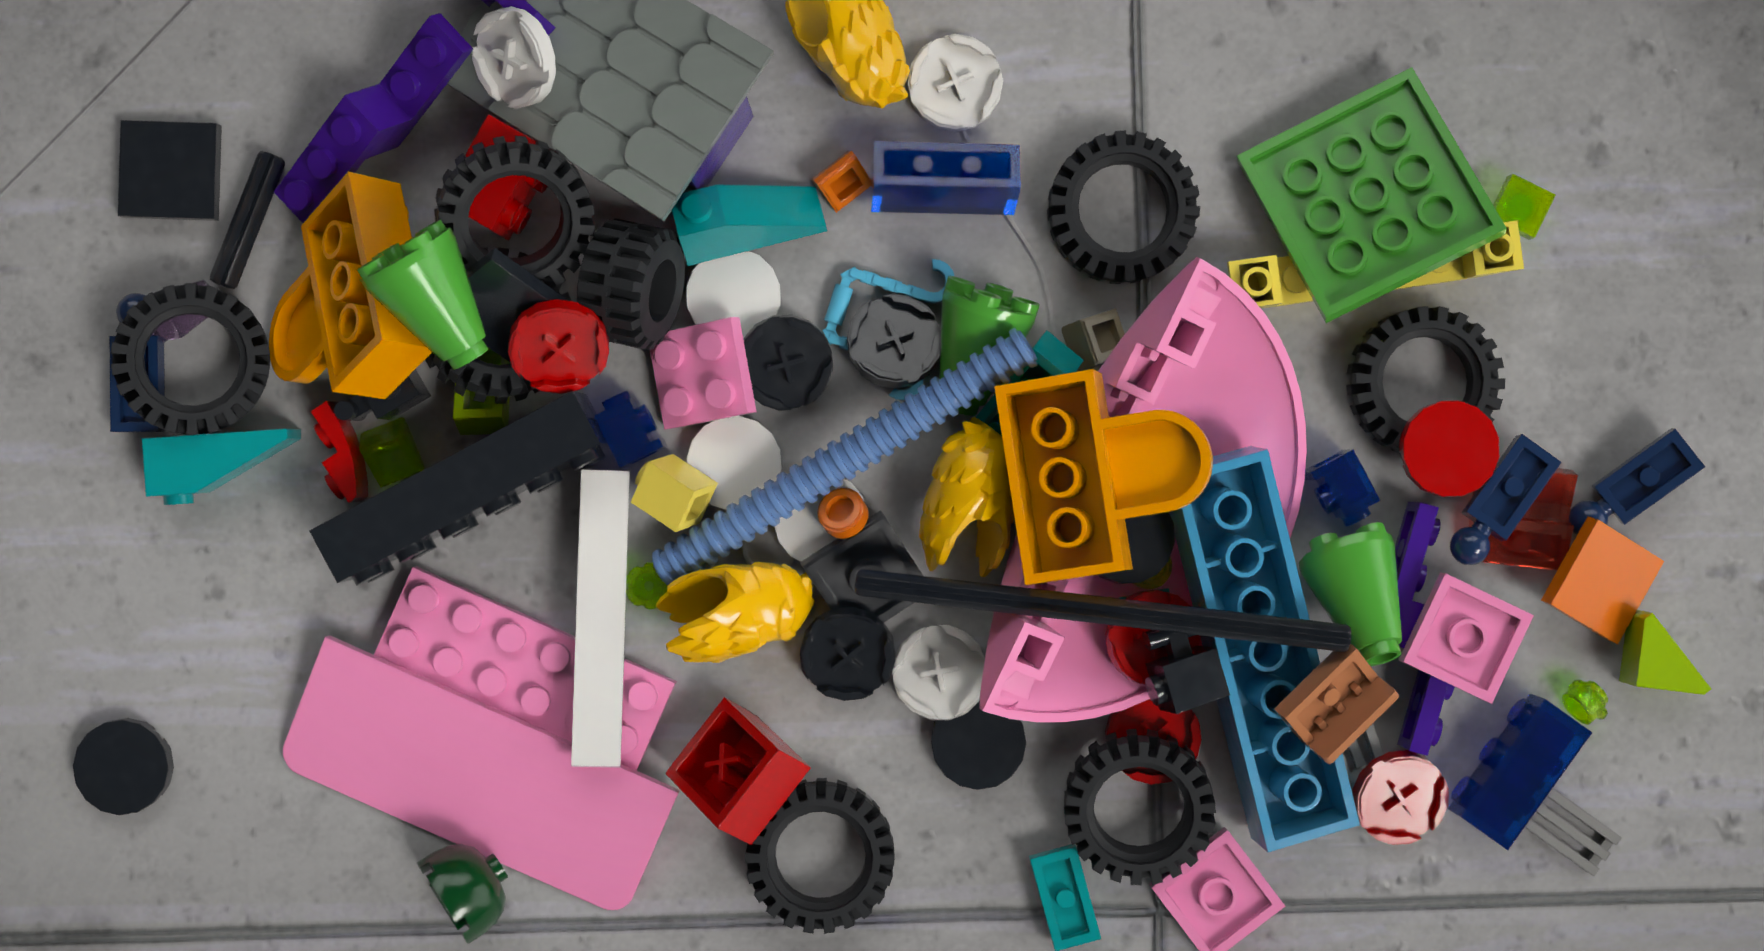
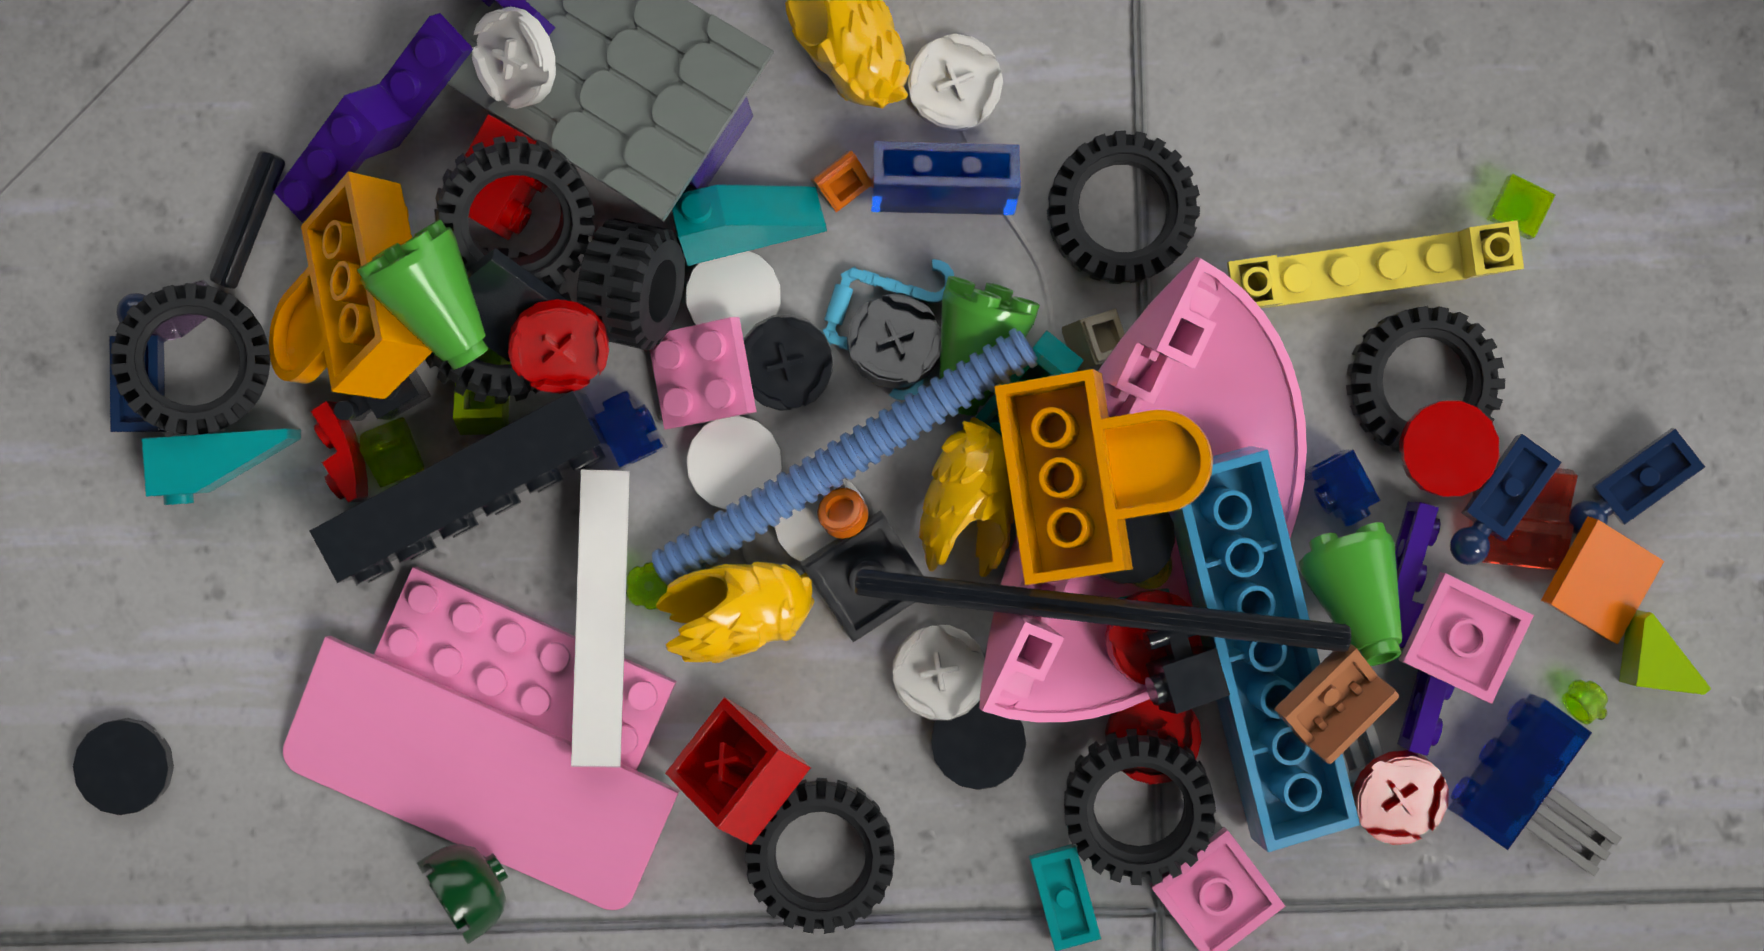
black tile [118,120,222,221] -> none
light yellow brick [631,454,718,532] -> none
black tile [799,607,895,701] -> none
bright green plate [1237,67,1507,323] -> none

